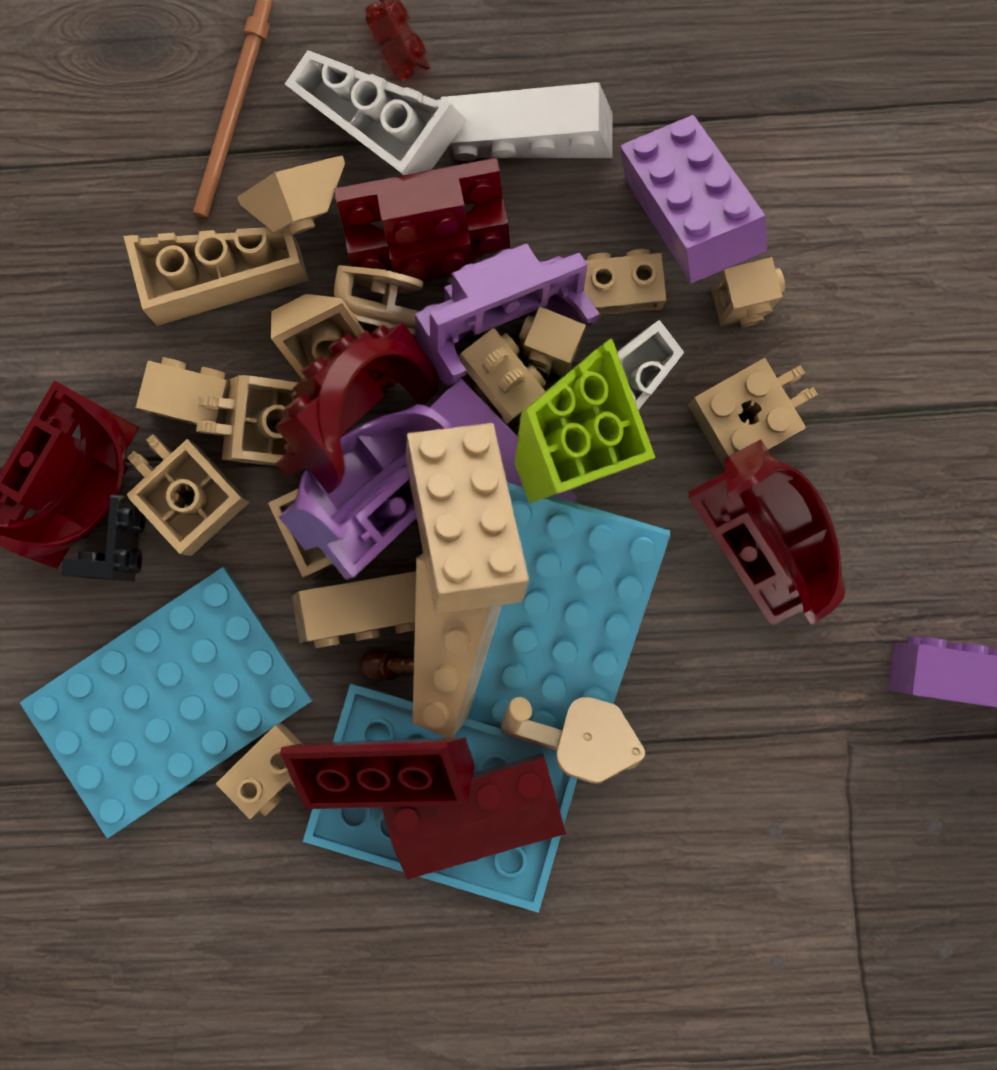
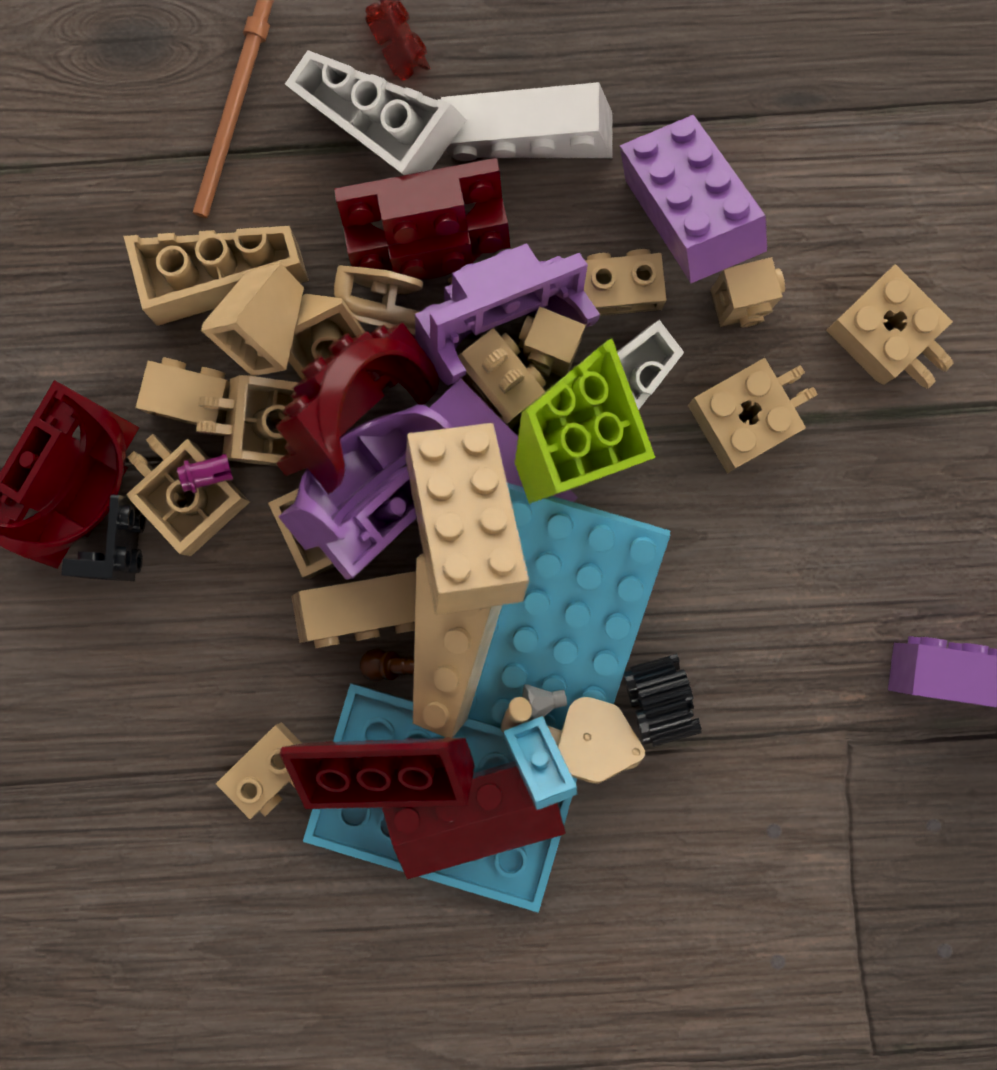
medium azure plate [19,567,314,839] -> none
tan slope [237,155,345,235] -> none
dark red piece [688,439,845,626] -> none
none -> magenta pin [177,454,233,494]
none -> tan slope [201,263,304,376]
none -> medium azure plate [503,716,577,810]
none -> light grey rock [522,684,567,721]
none -> black brick [624,653,702,747]
none -> tan hinge [826,264,954,389]

